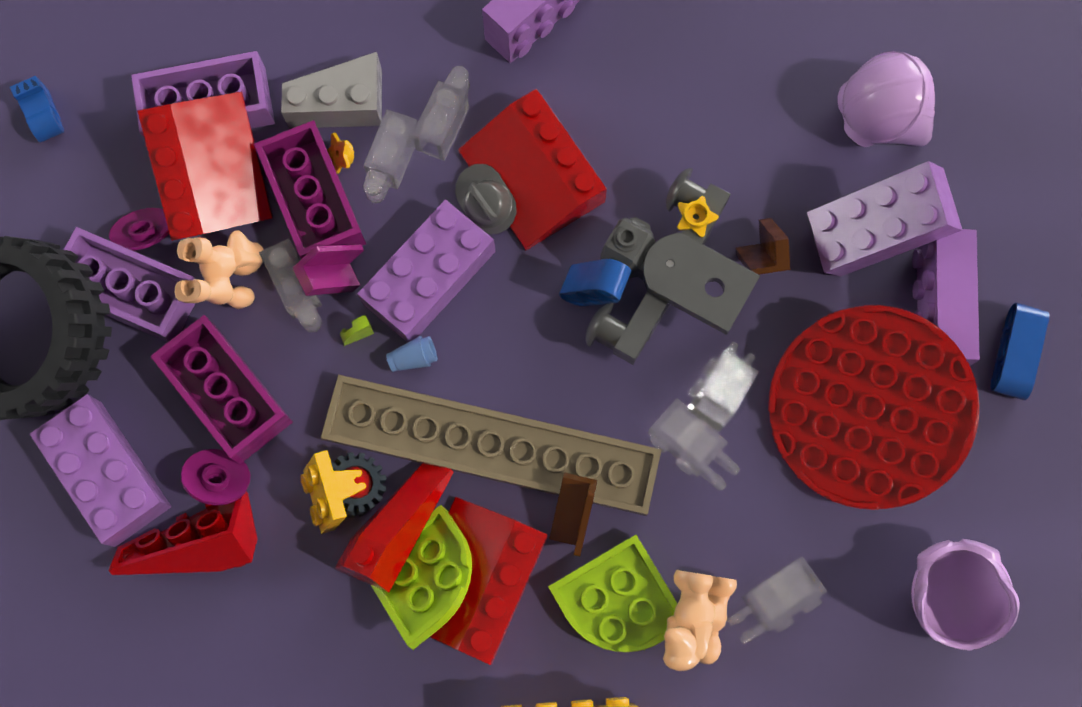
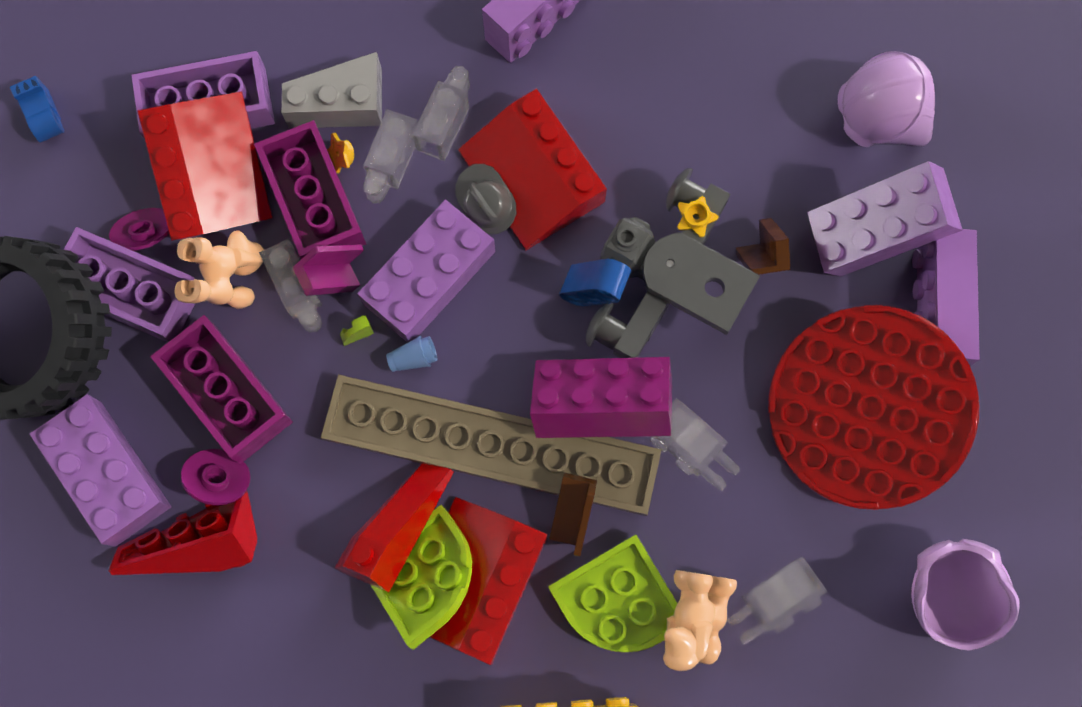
yellow plate [301,450,386,534] -> none
clear hinge [686,341,759,432] -> none
blue beam [990,302,1049,400] -> none
none -> magenta brick [530,357,672,438]

